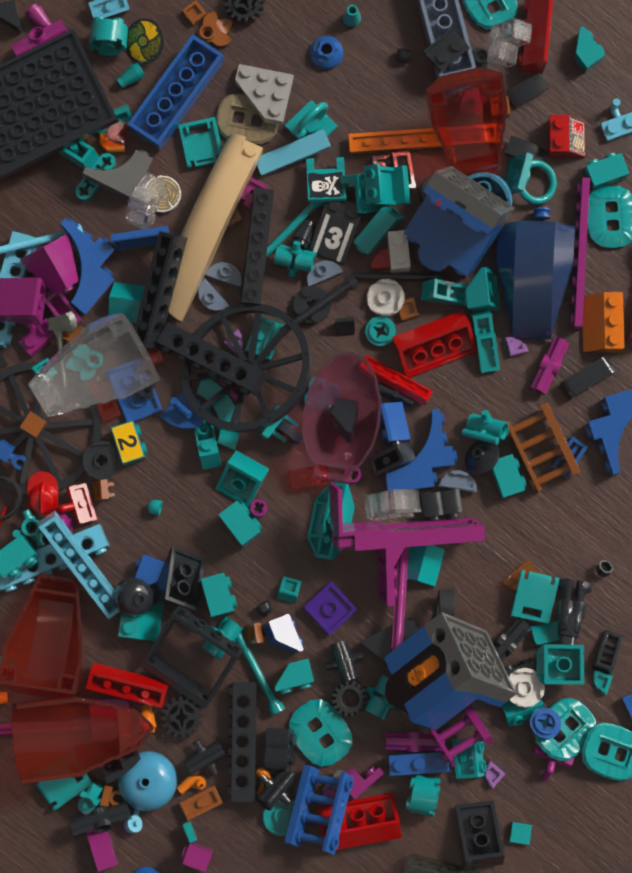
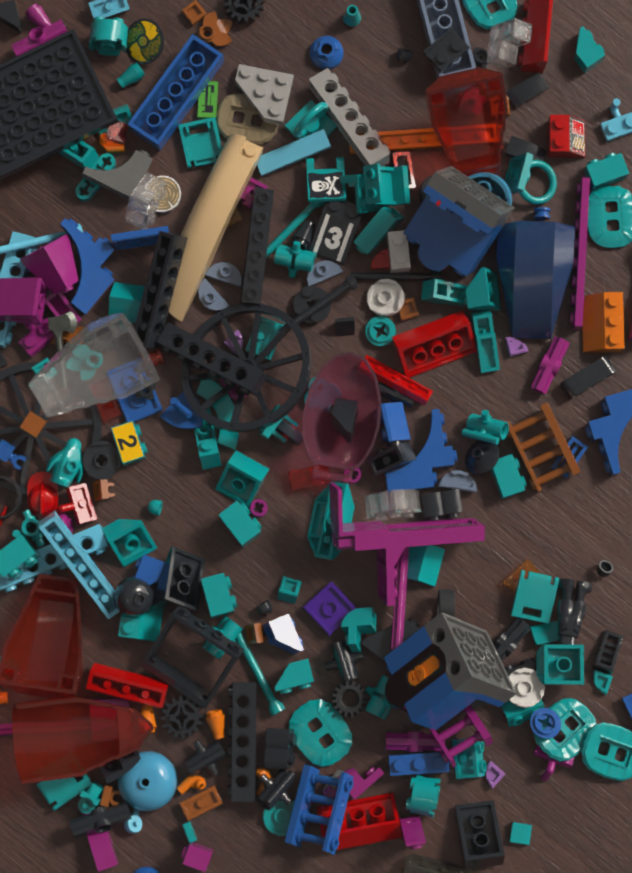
none -> teal animal [46,438,83,488]
none -> teal slope [102,519,157,567]
none -> bright green tile [197,81,218,119]
none -> orange cone [206,709,225,739]
none -> light grey brick [309,68,391,166]
none -> teal brick [341,607,377,653]
none -> magenta slope [399,815,426,849]

